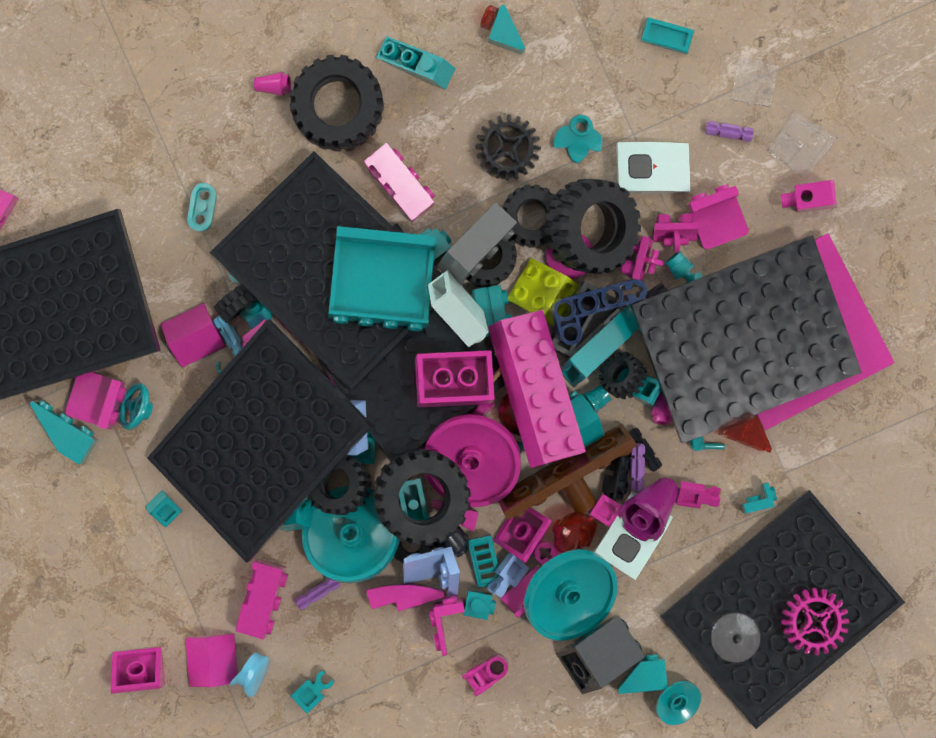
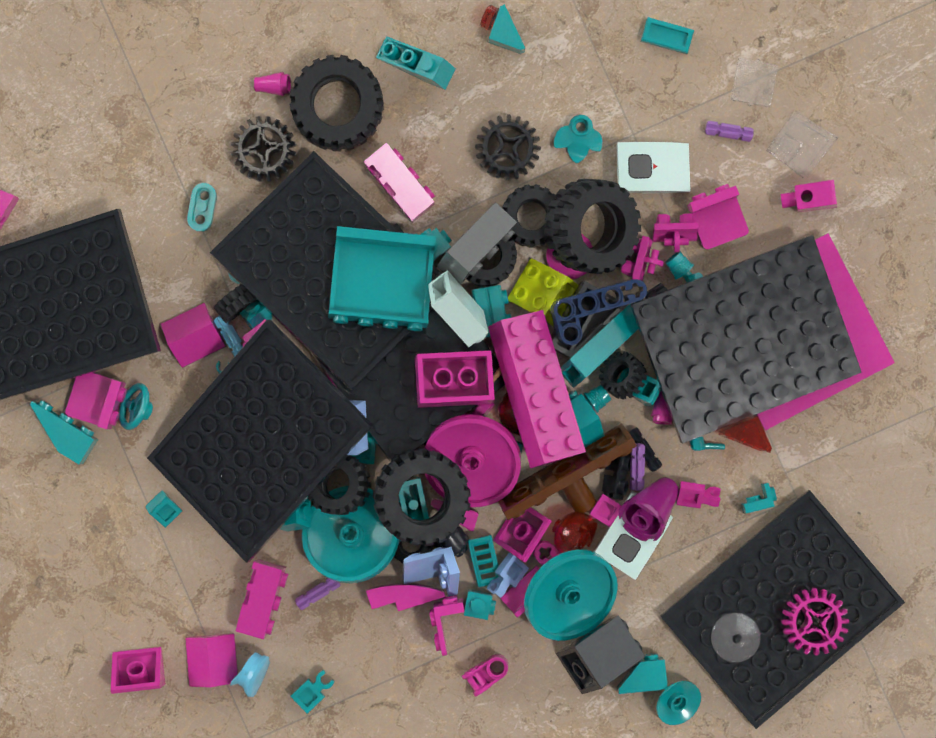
none -> black gear [231,116,297,182]

